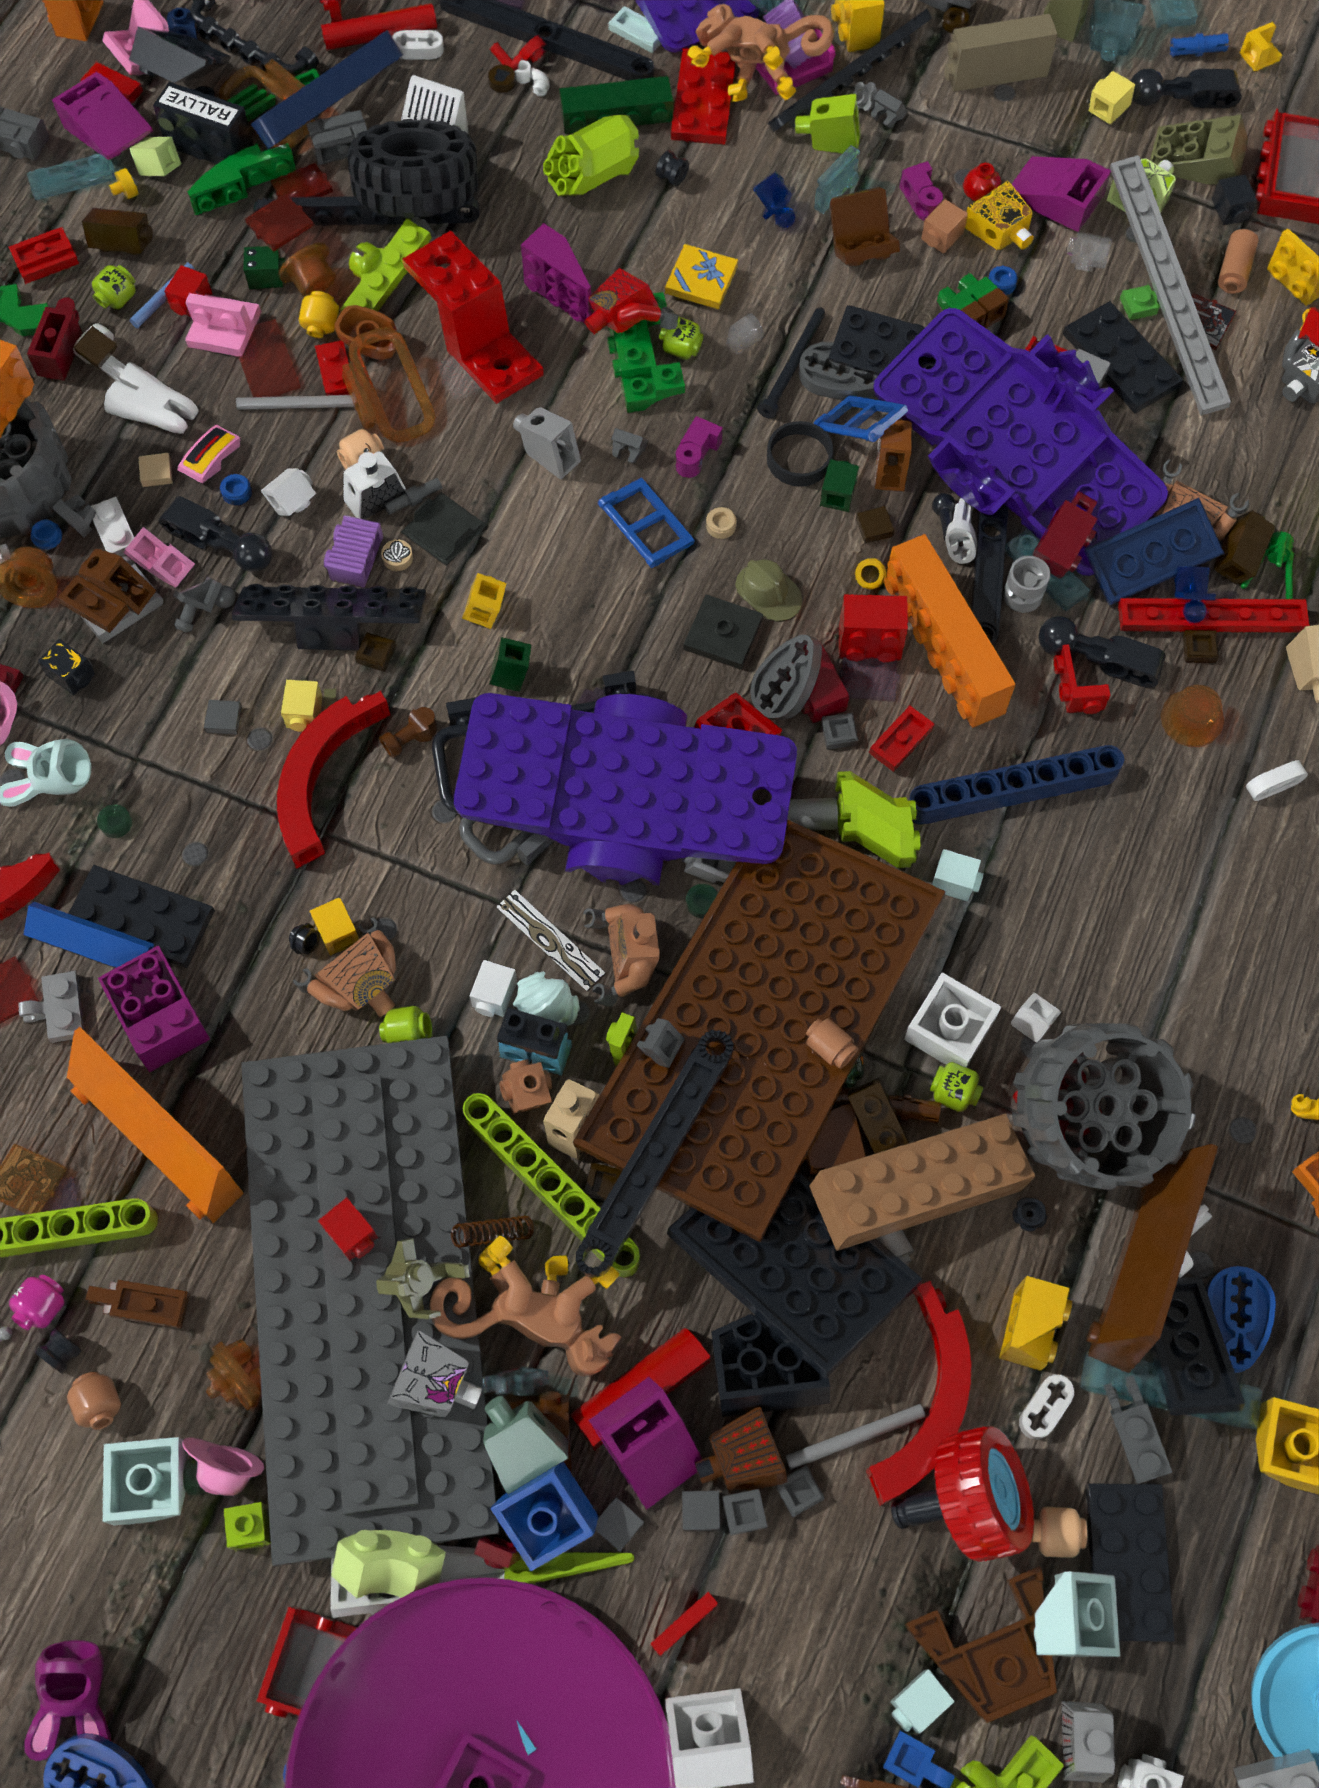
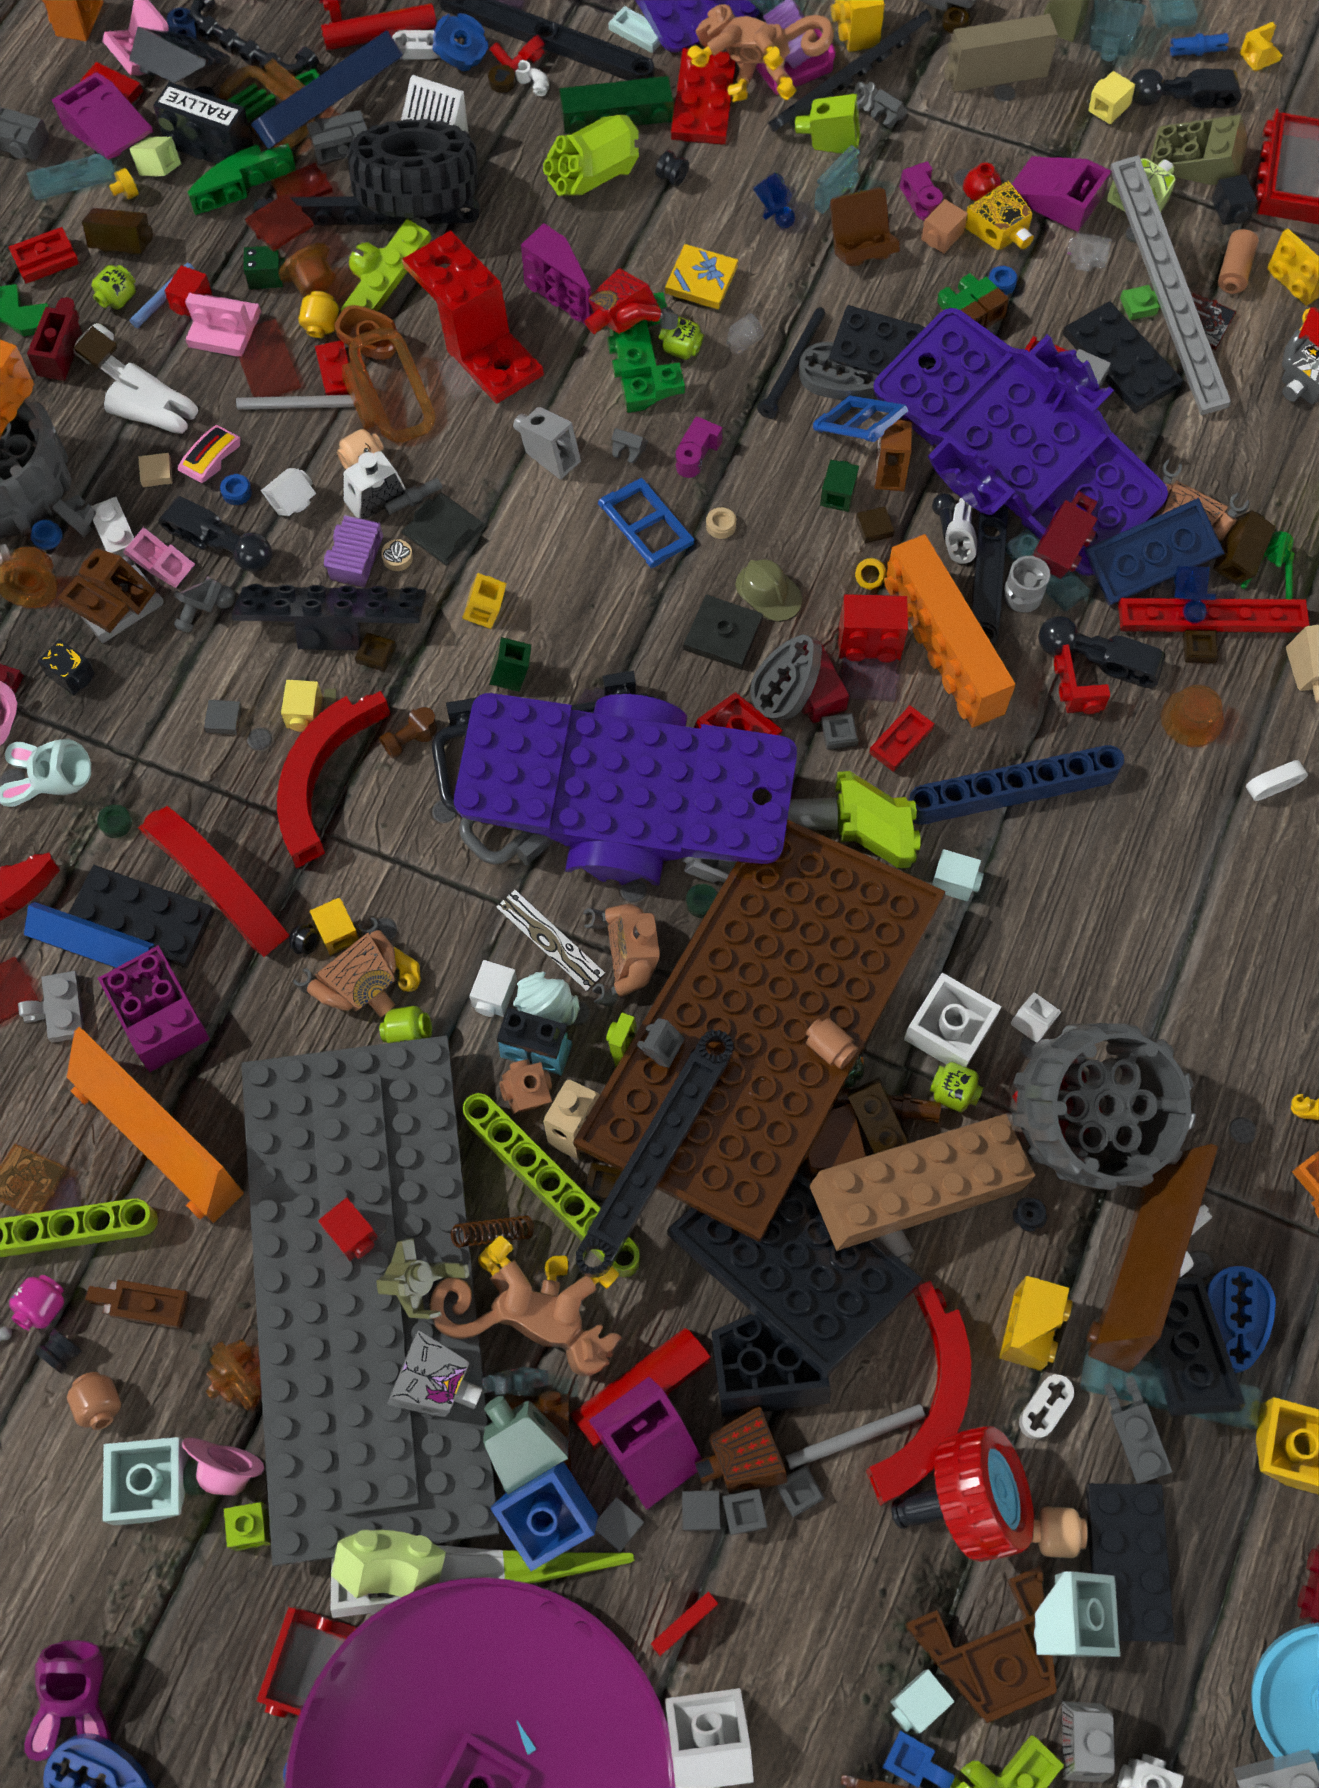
dark red plate [474,1535,521,1569] -> none
black tyre [767,421,833,487] -> none
none -> red arch [138,806,290,957]
none -> yellow arm [394,947,421,992]
none -> blue plate [432,13,488,72]

